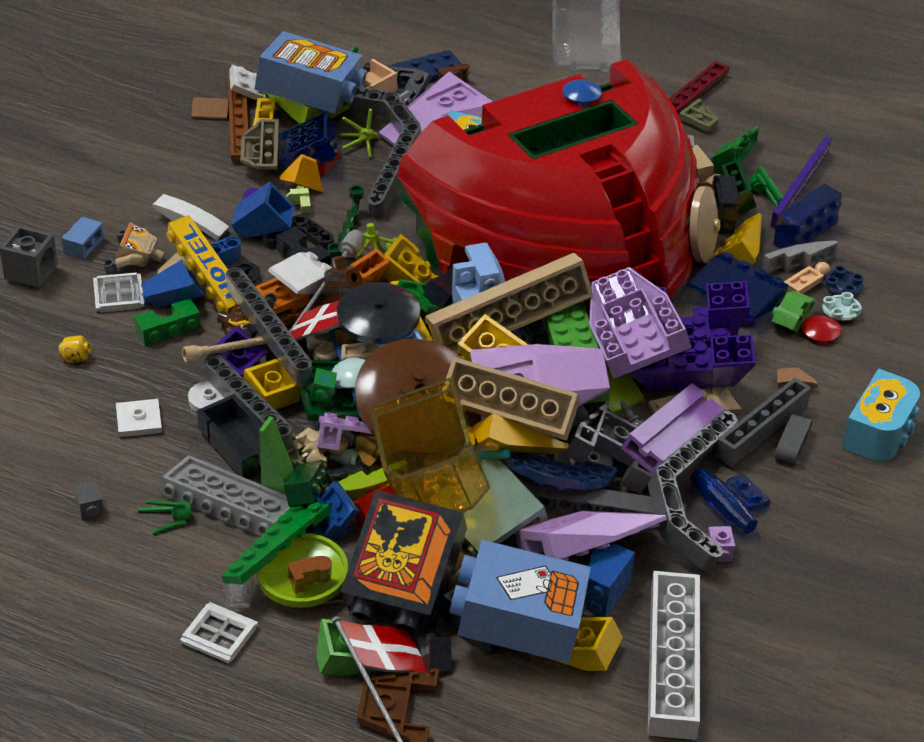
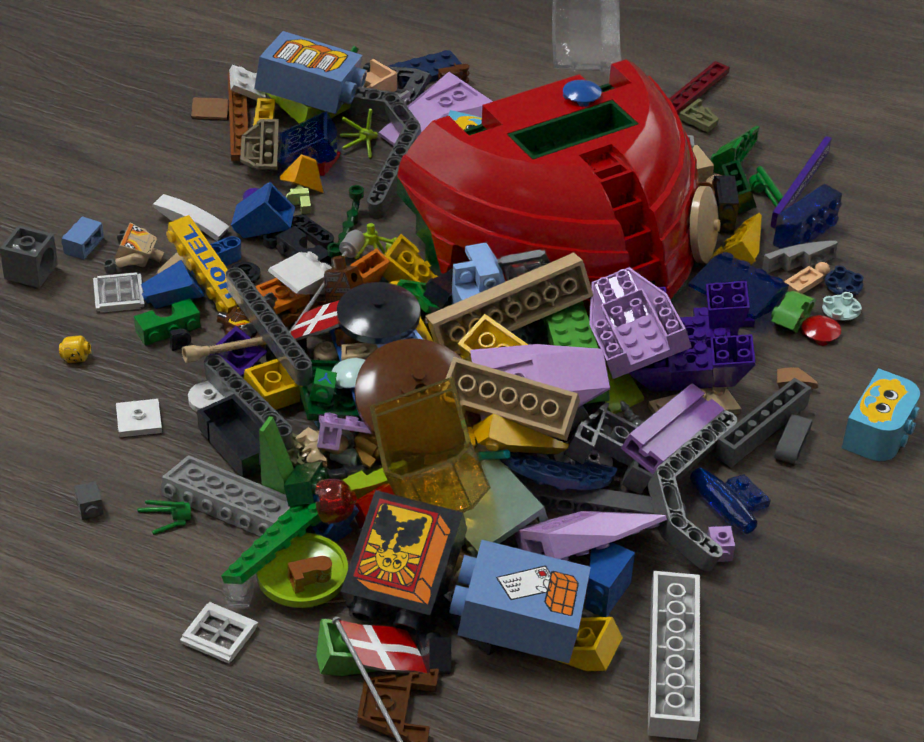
none -> black tile [169,329,191,351]
none -> clear red cylinder [315,479,357,524]
none -> piece [497,249,551,281]

